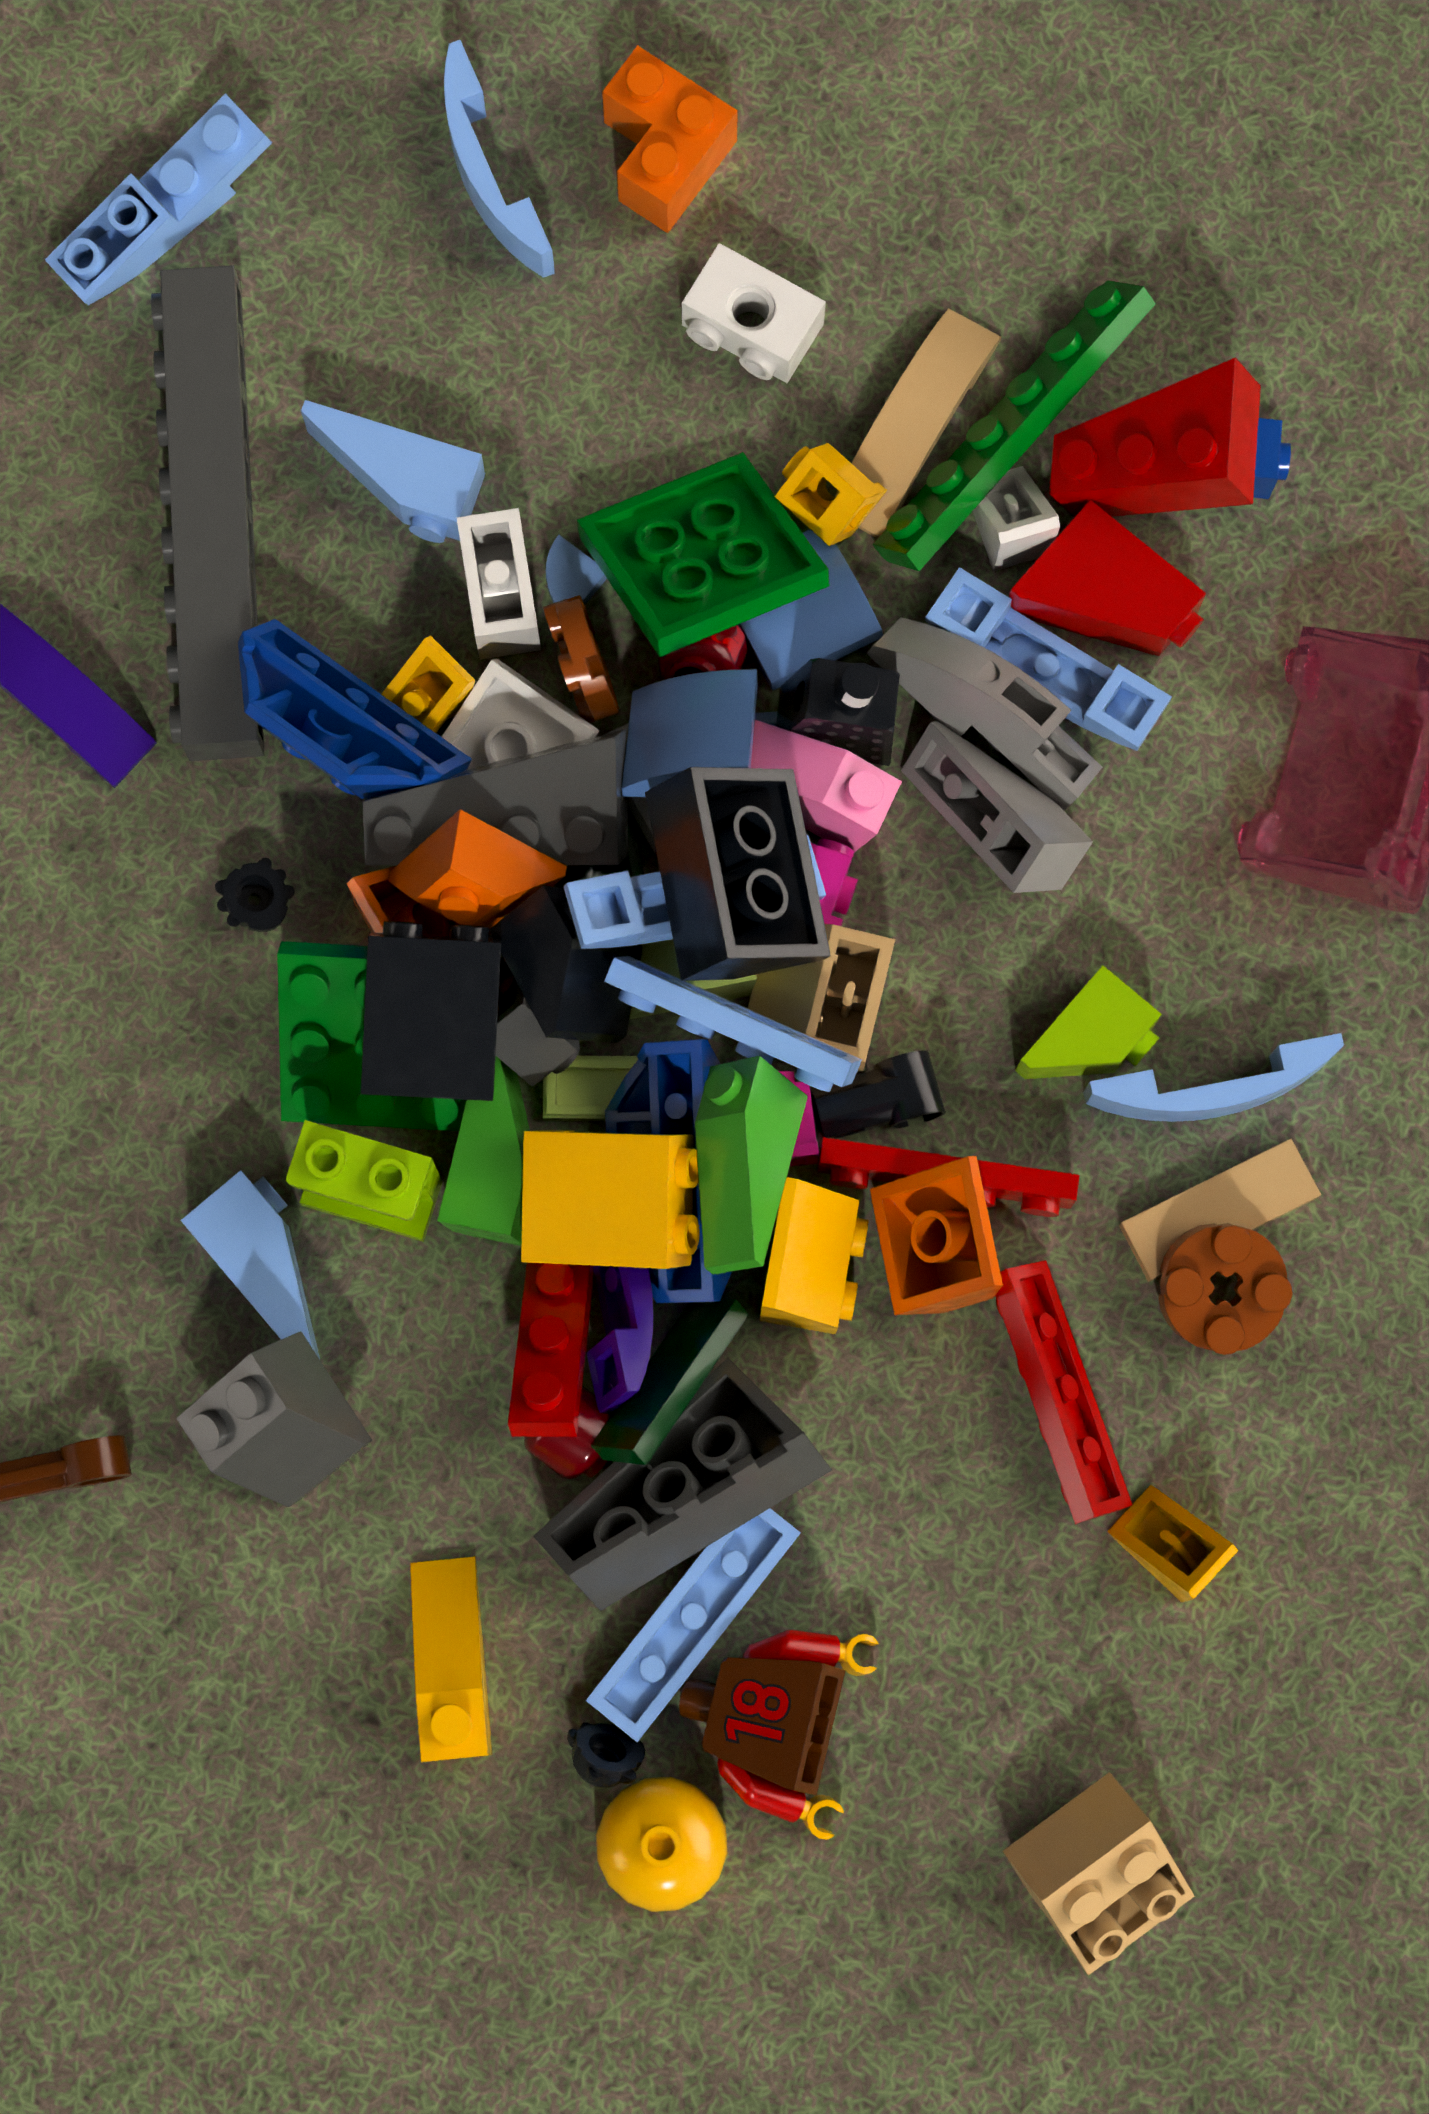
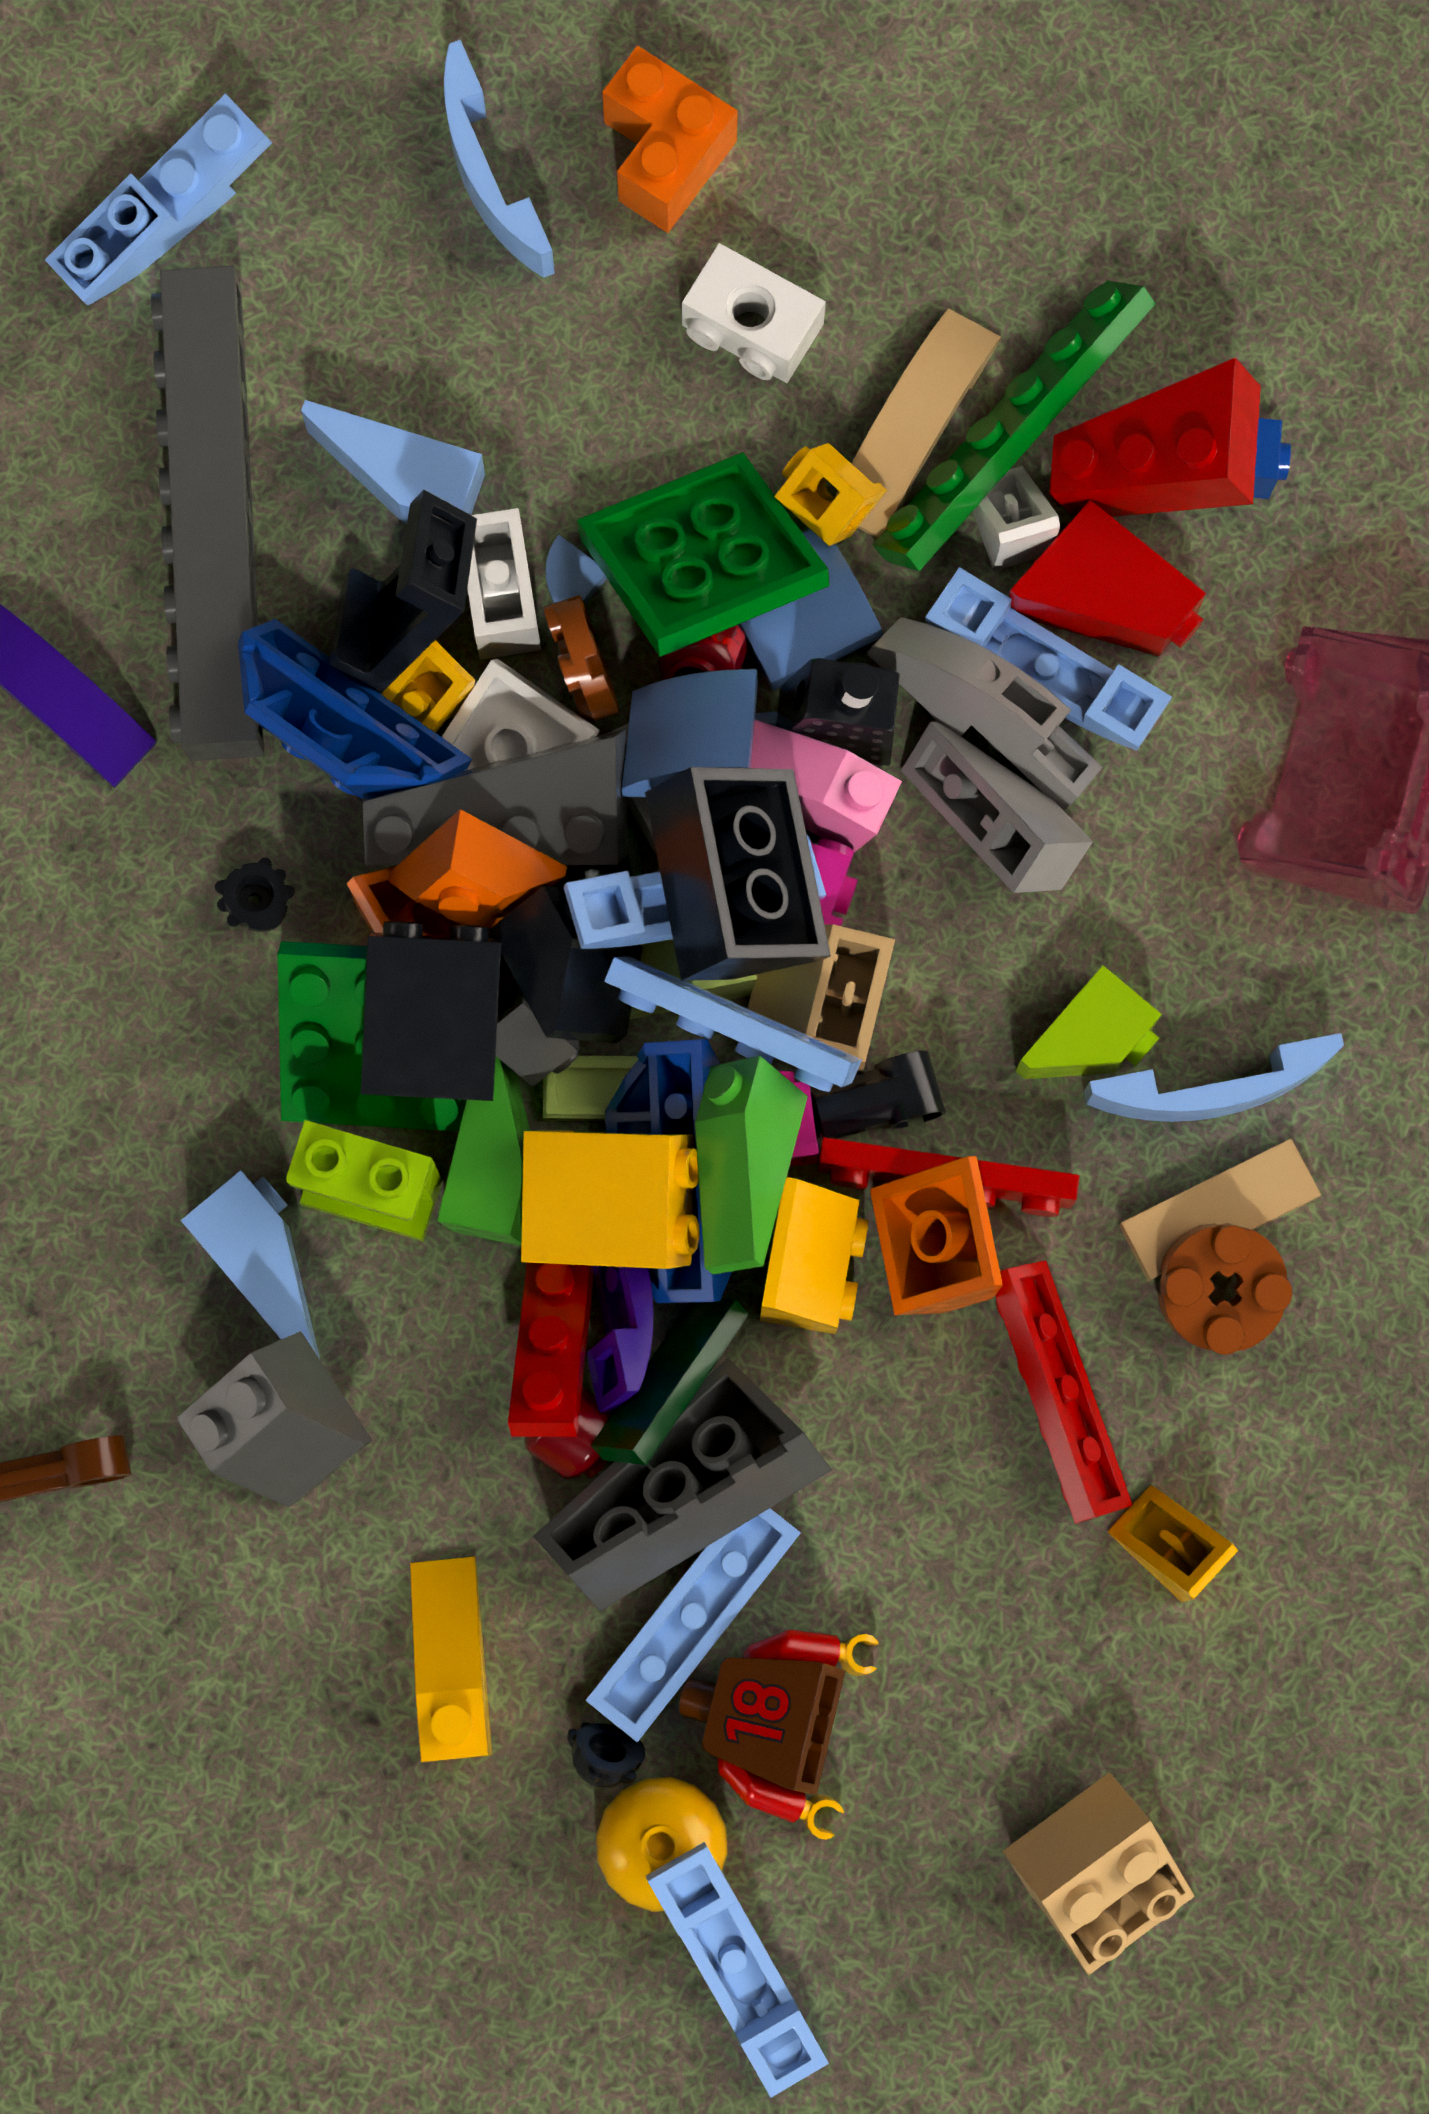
none -> black panel [329,490,477,692]
none -> light blue slope [645,1842,829,2098]

